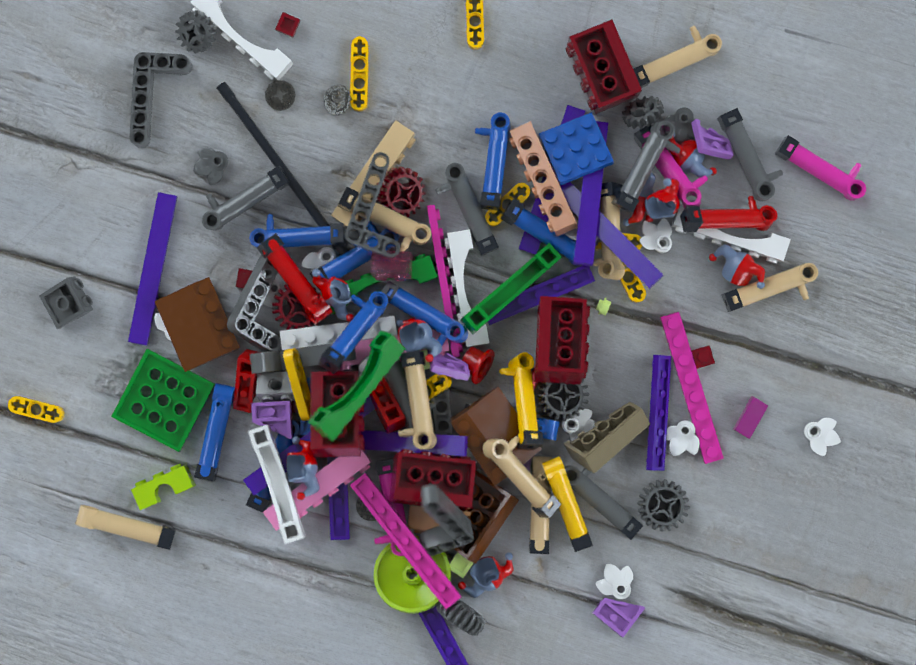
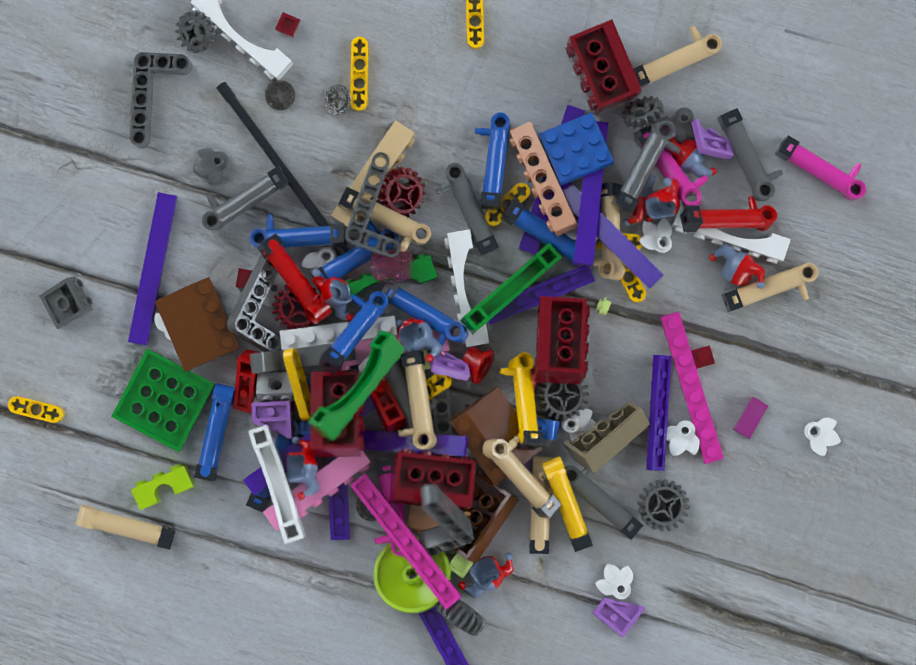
dark pink plate [427,205,463,357] -> none

